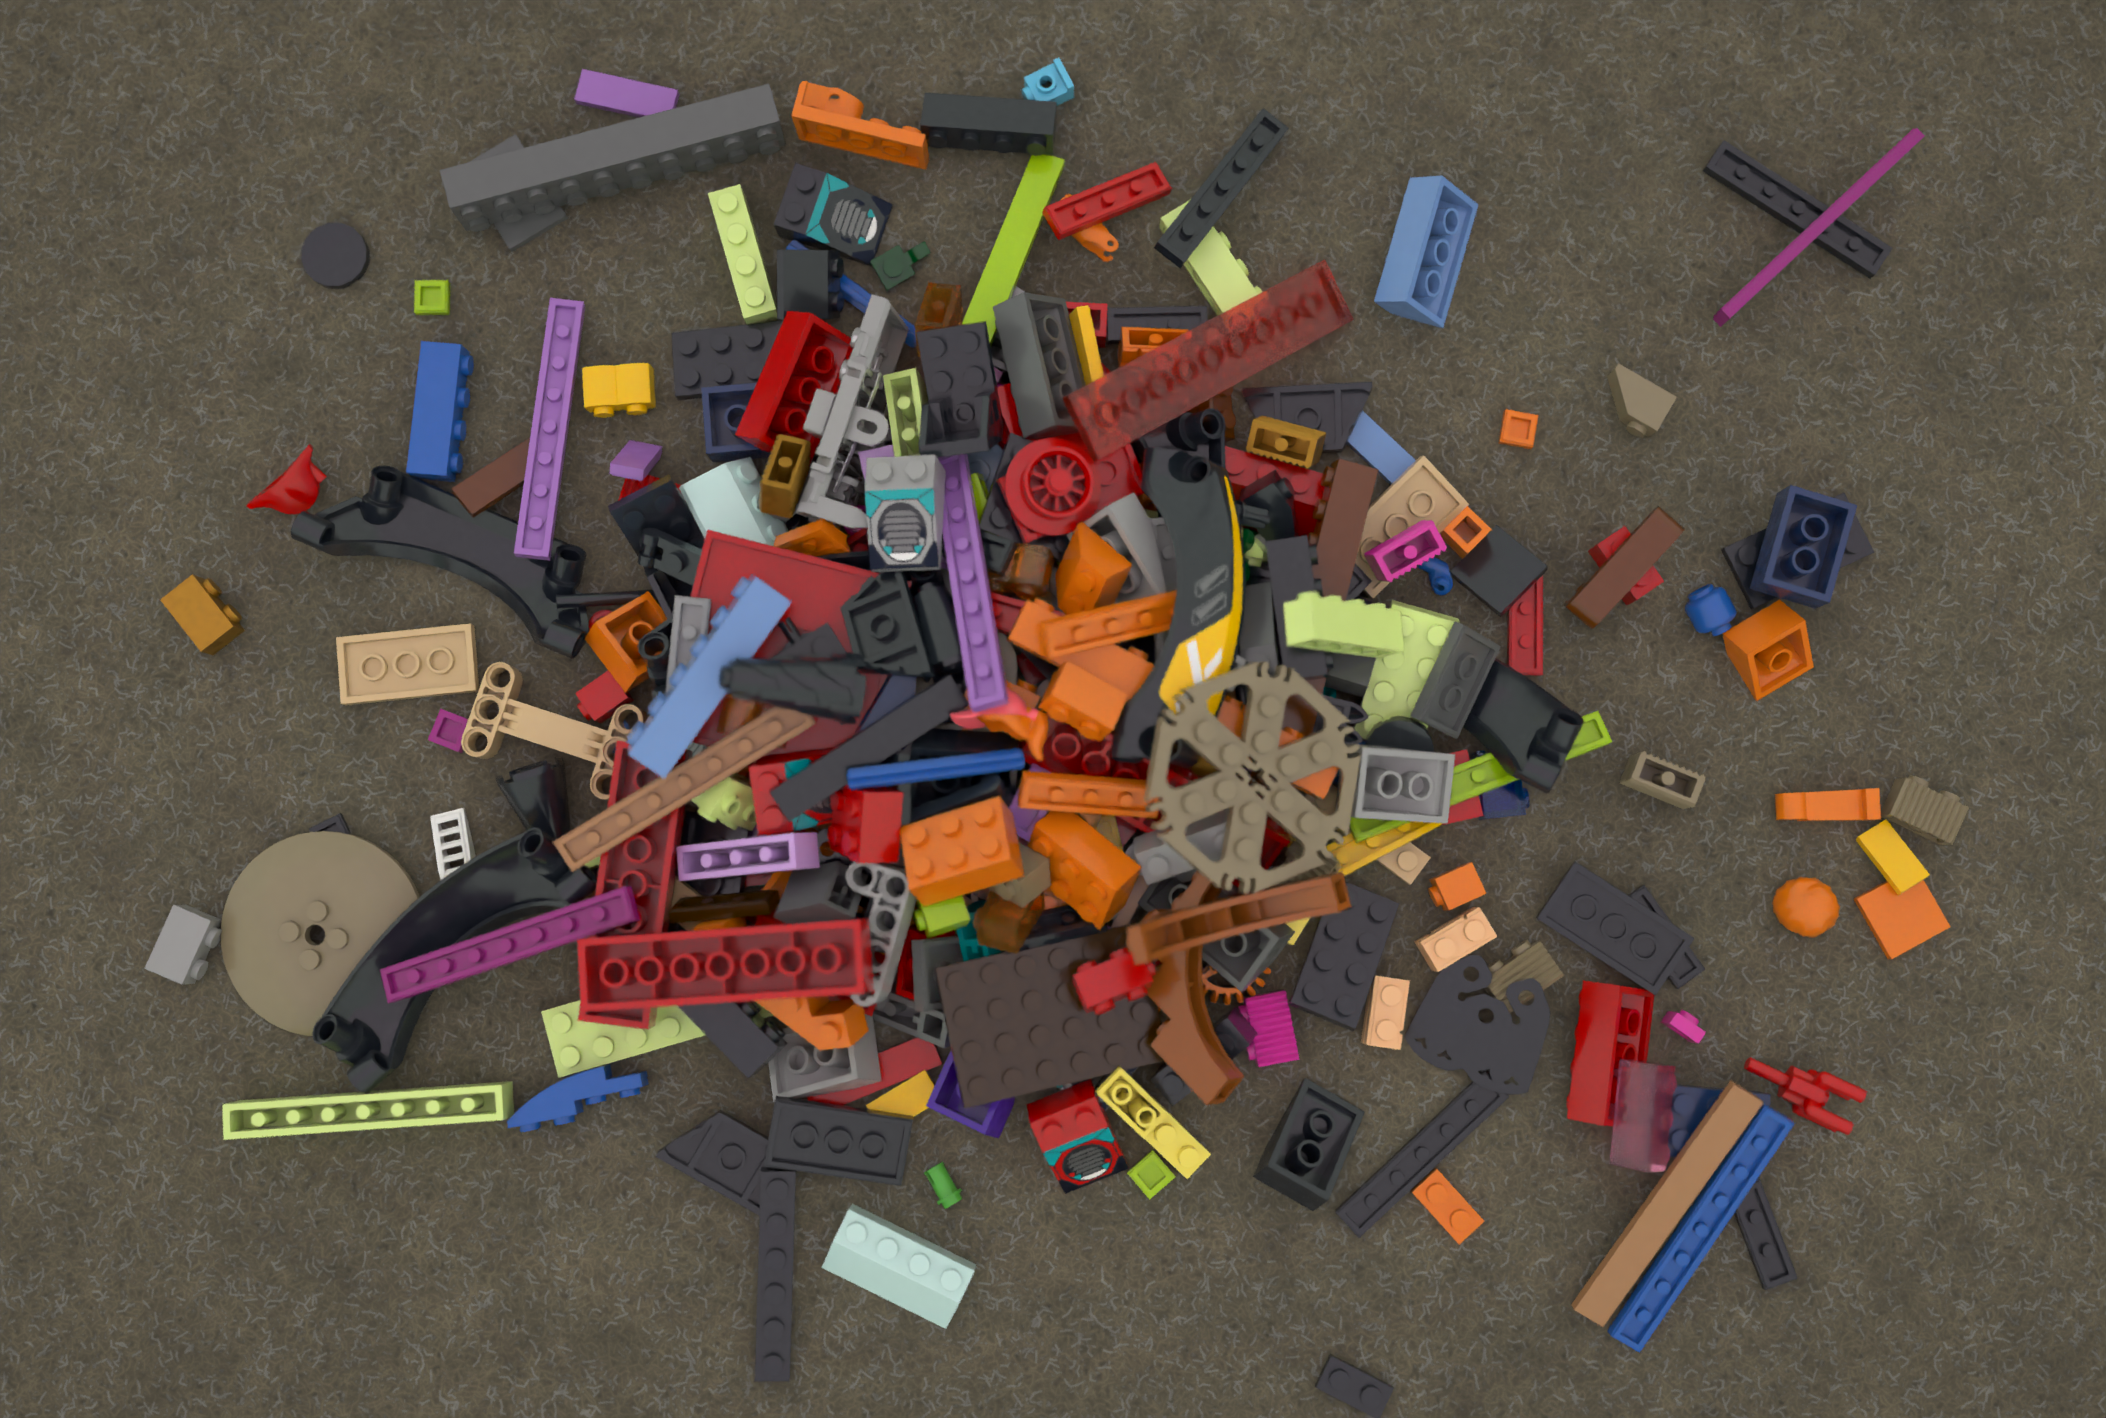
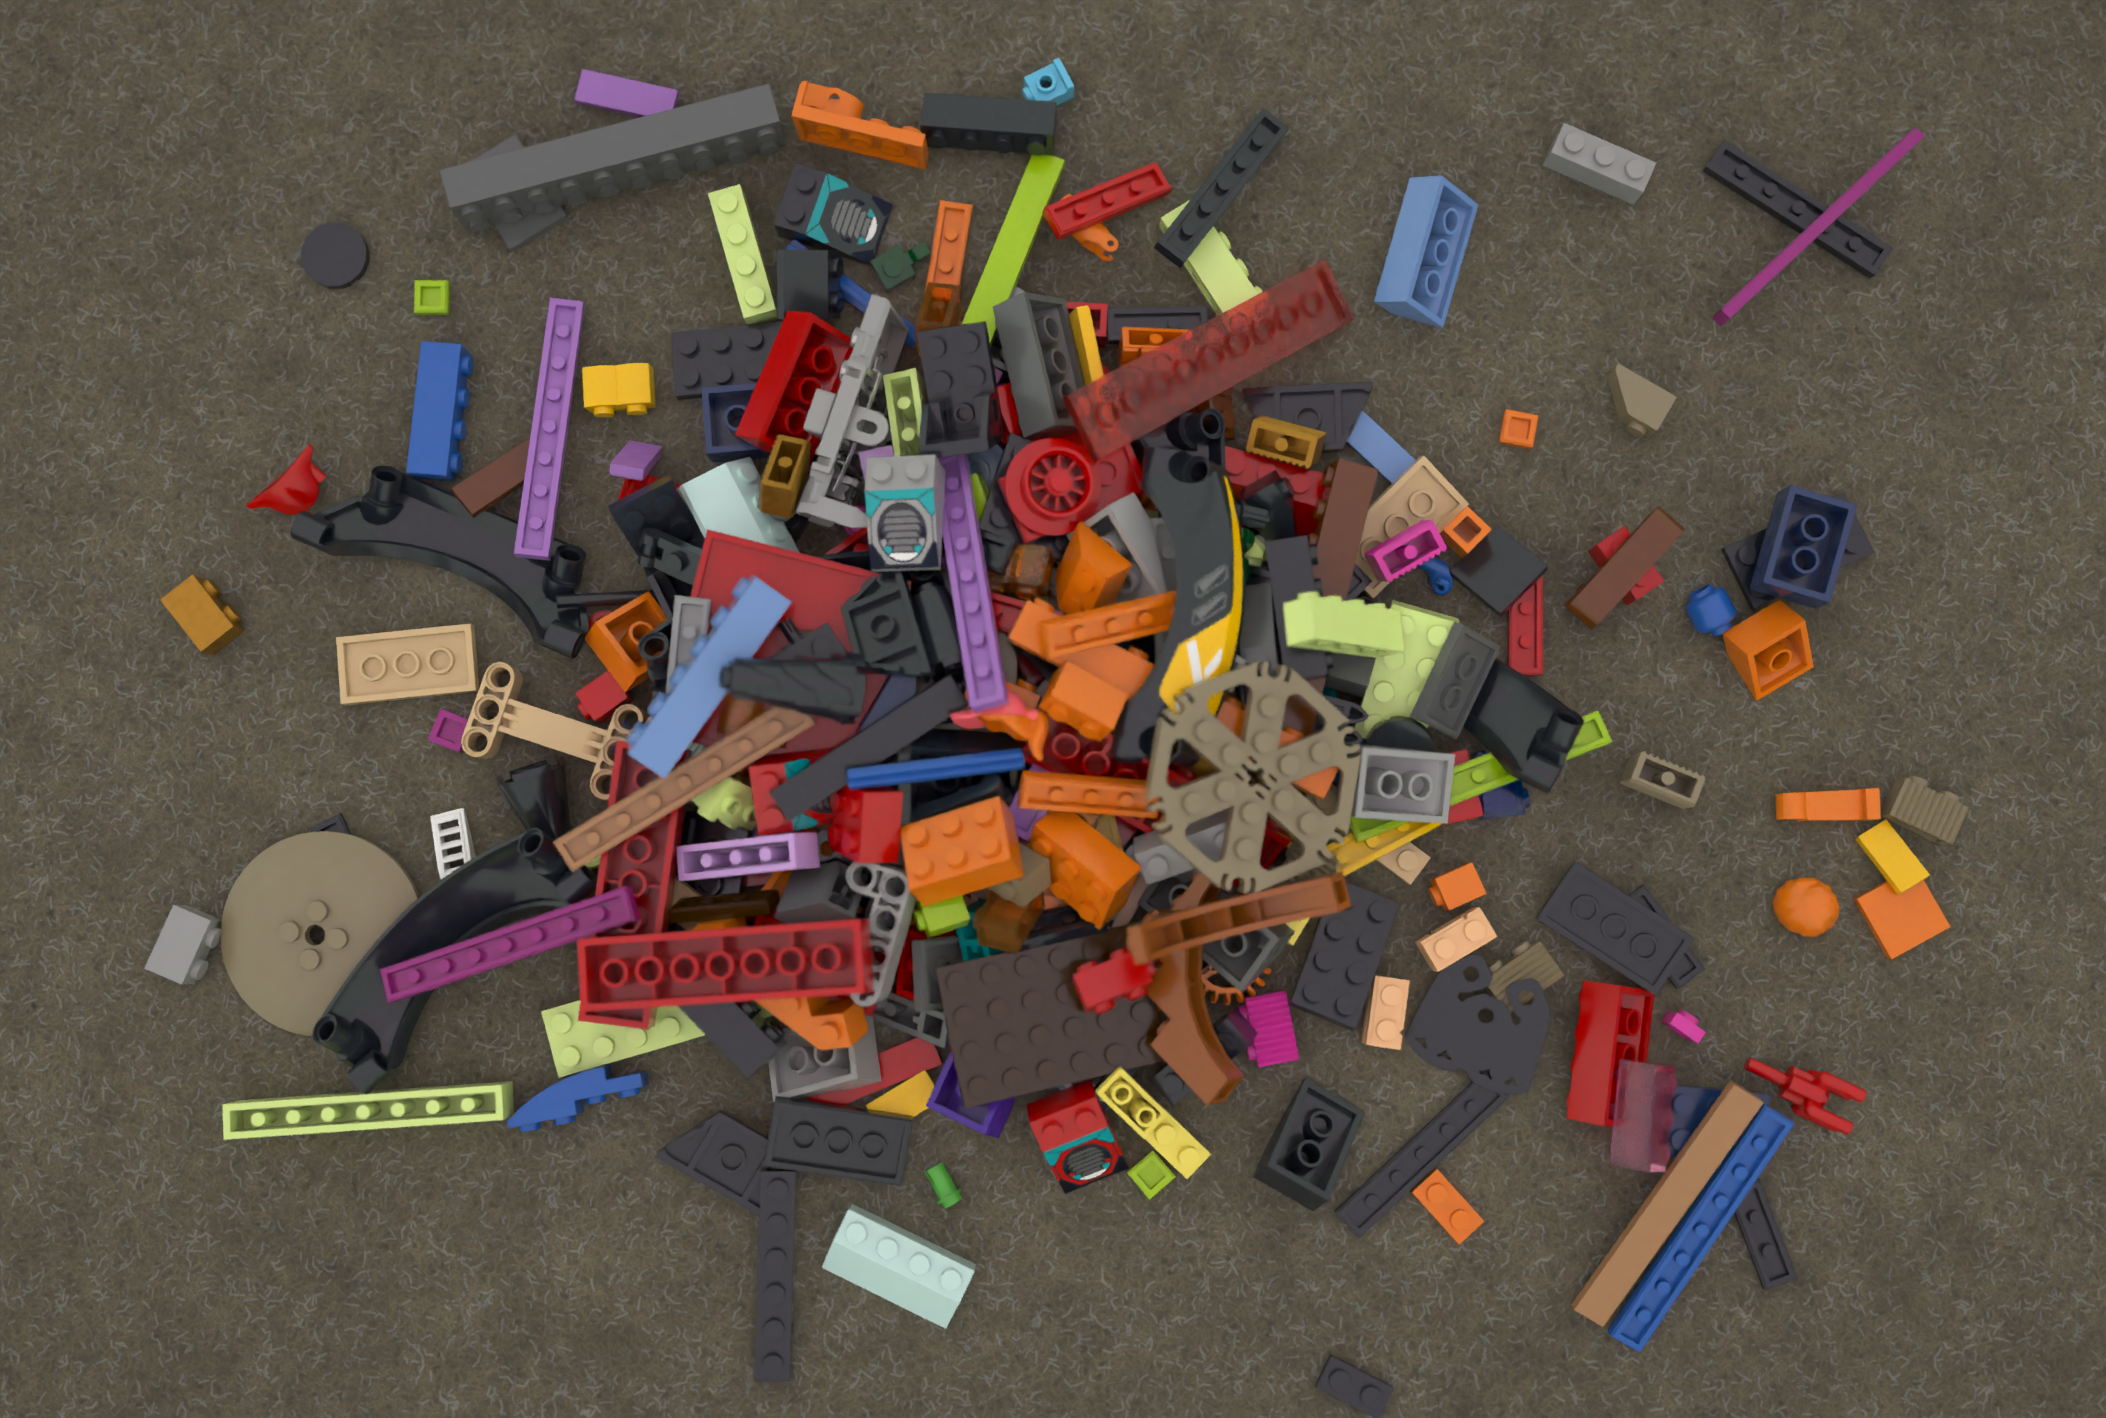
orange plate [774,519,851,557] -> none
none -> orange tile [924,200,973,303]
none -> light grey brick [1543,123,1656,205]

